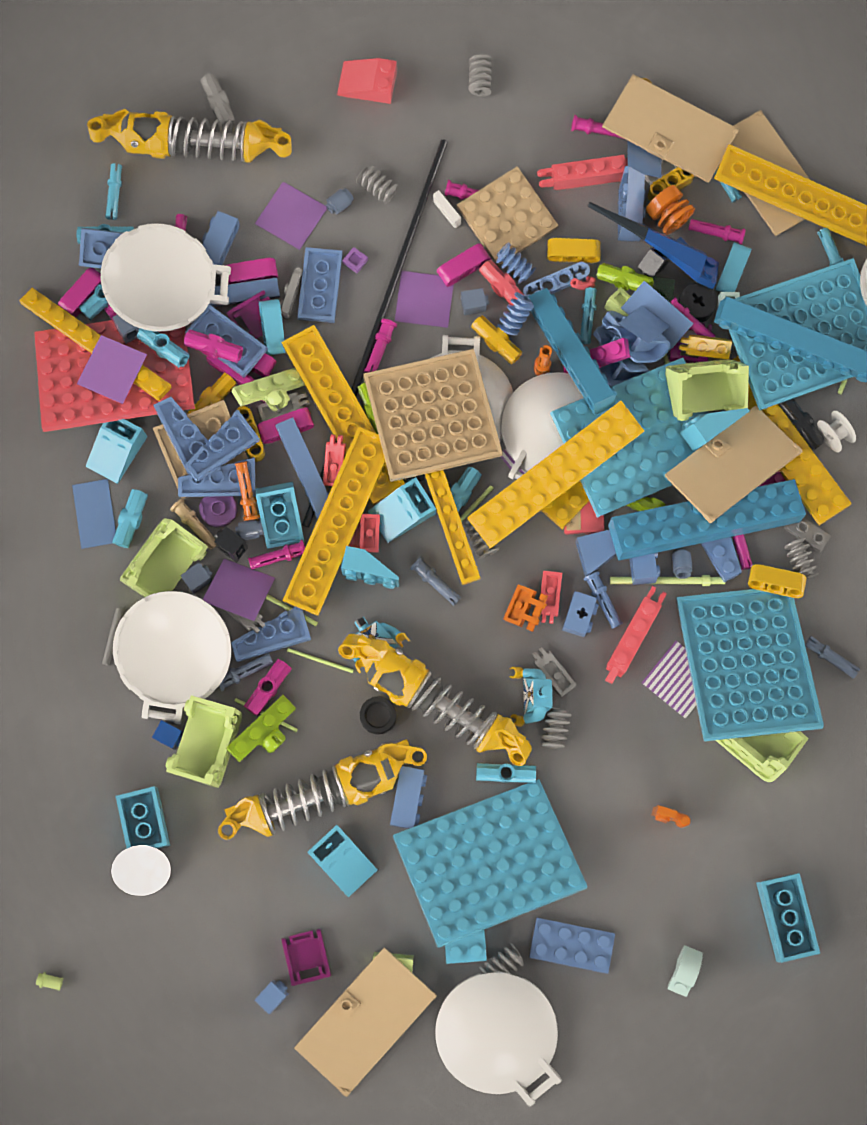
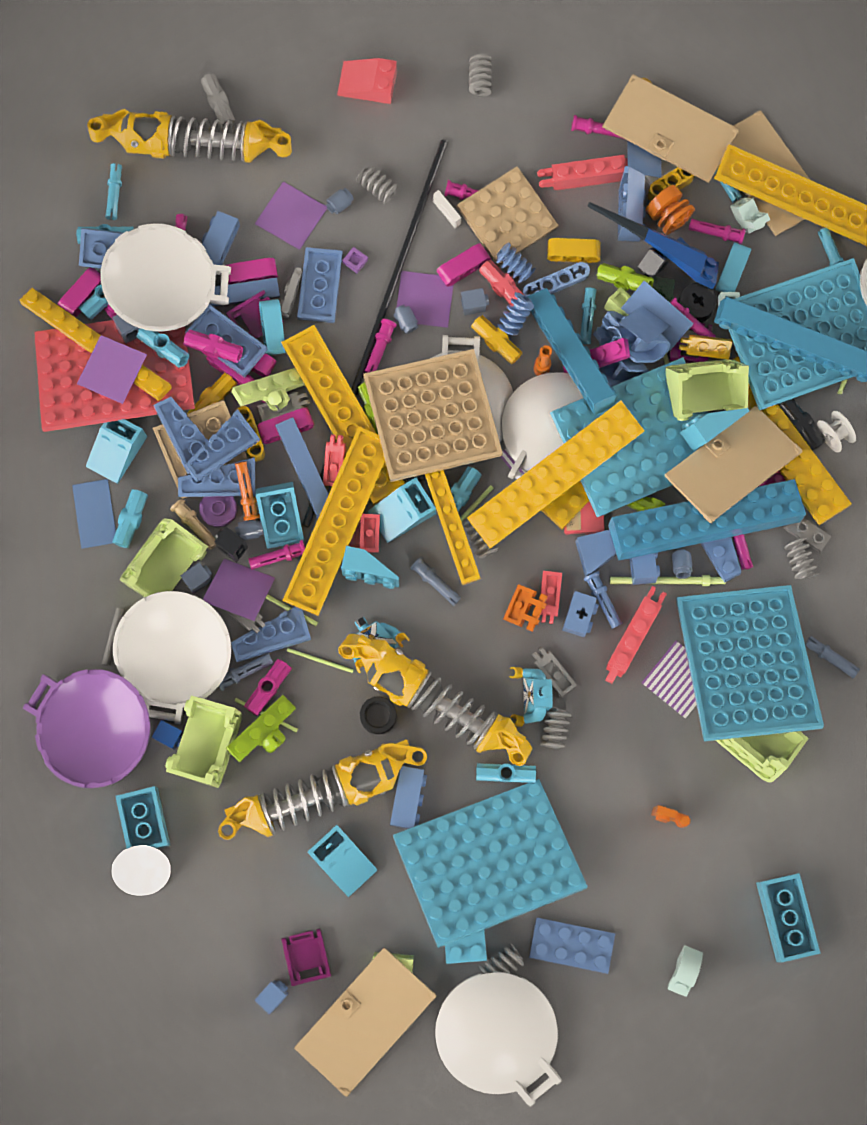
yellowish green pin [36,972,64,991] -> none
coral arm [570,276,596,290] -> none
yellow beam [748,564,807,598] -> none
none -> medium lavender dish [23,669,150,788]
none -> sand blue brick [393,305,419,334]
none -> light aqua brick [730,197,770,234]

